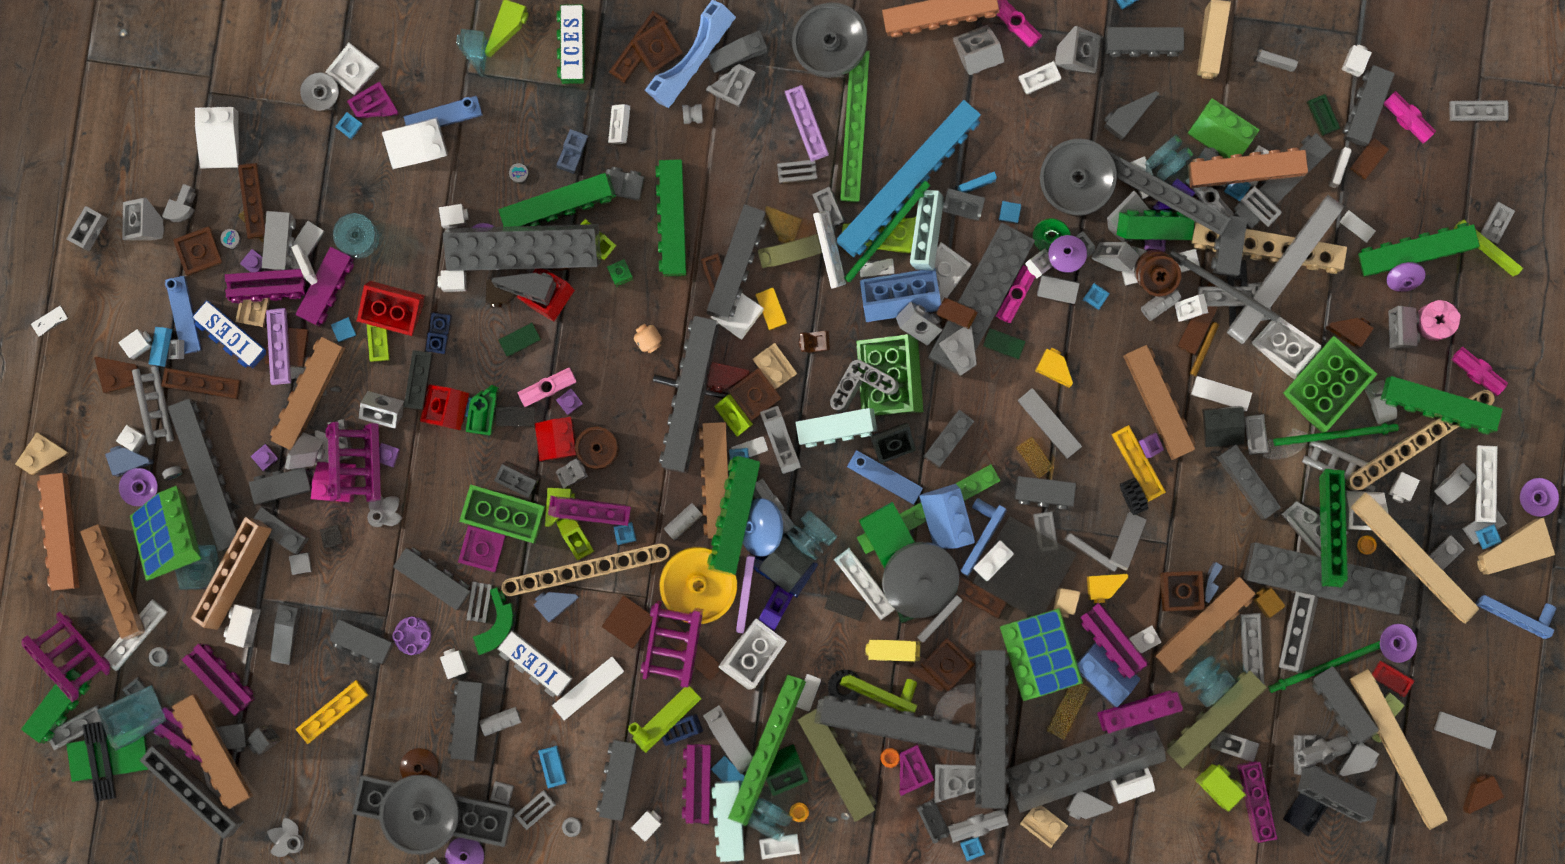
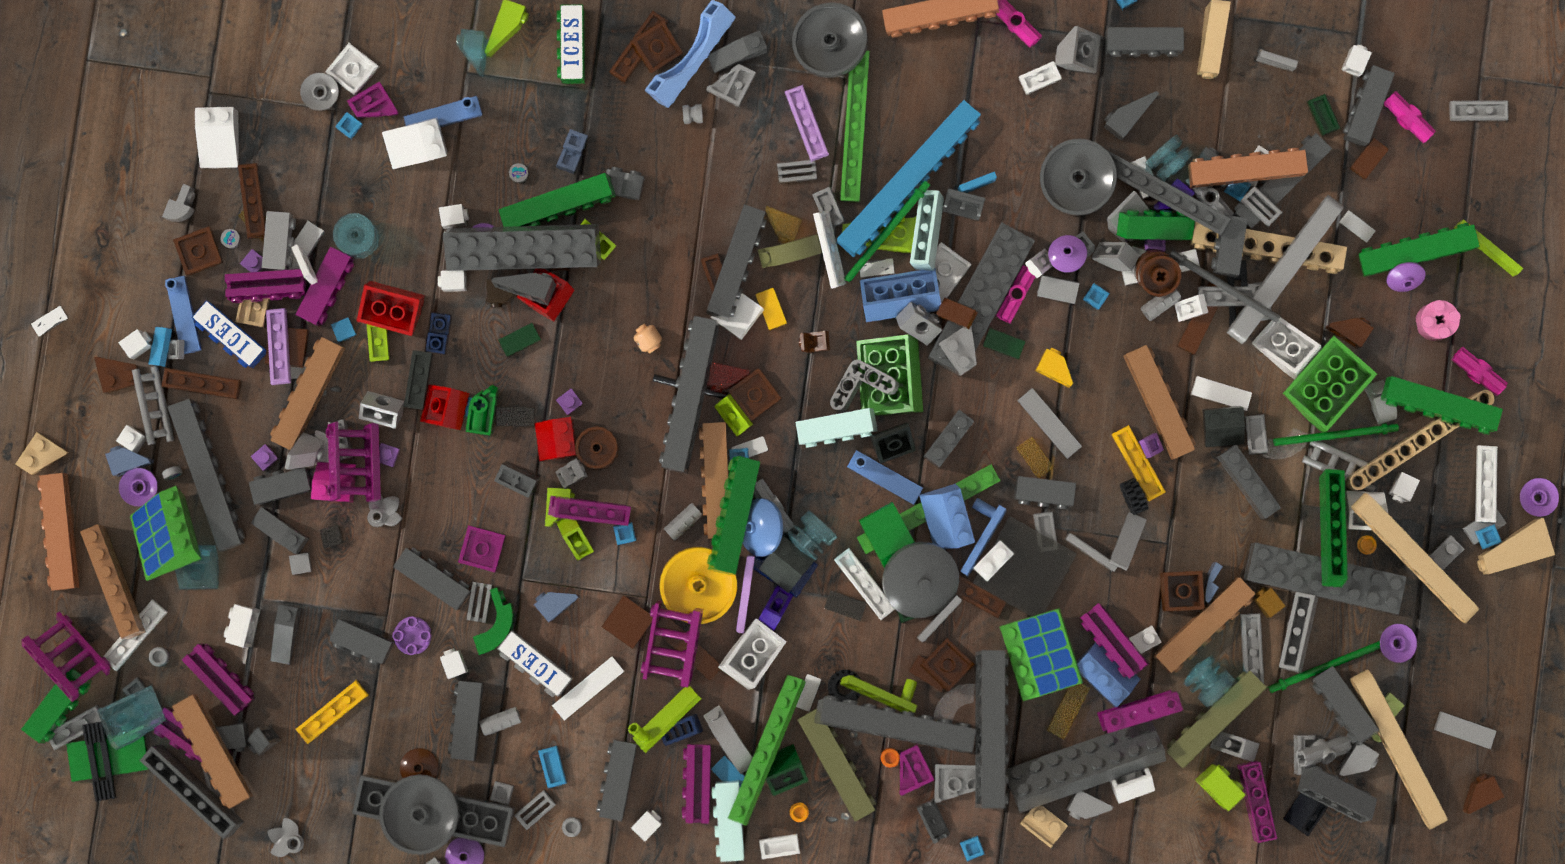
light grey brick [67,206,108,251] -> none
light grey slope [122,198,164,240] -> none
medium nougat brick [191,517,272,630] -> none
bright green brick [459,484,546,544] -> none
tan beam [502,544,670,596] -> none
bright pink piece [518,367,577,407] -> none
green brick [607,259,633,287] -> none
white plate [608,104,630,144] -> none
green brick [656,159,686,277] -> none
clear light blue wheel [748,797,793,842] -> none
tan plate [752,343,797,390] -> none
light grey arch [760,406,801,474] -> none
light yellow window [866,640,921,661] -> none
light grey piece [948,809,1008,842] -> none
light grey slope [953,25,1004,75] -> none
dark azure tile [999,201,1021,224] -> none
green dish [1033,218,1071,252] -> none
tan slope [1053,589,1080,618] -> none
yellow slope [1087,574,1128,603] -> none
bright green slope [1187,98,1259,159] -> none
pearl gold bar [1189,322,1219,377] -> none
light grey wing [1281,501,1349,557] -> none
white tile [1329,147,1351,188] -> none
red tile [1372,661,1414,697] -> none
light grey slope [1388,306,1420,349] -> none
light grey brick [1434,463,1477,505] -> none
medium blue piece [1476,595,1556,639] -> none
light grey plate [1480,202,1515,245] -> none

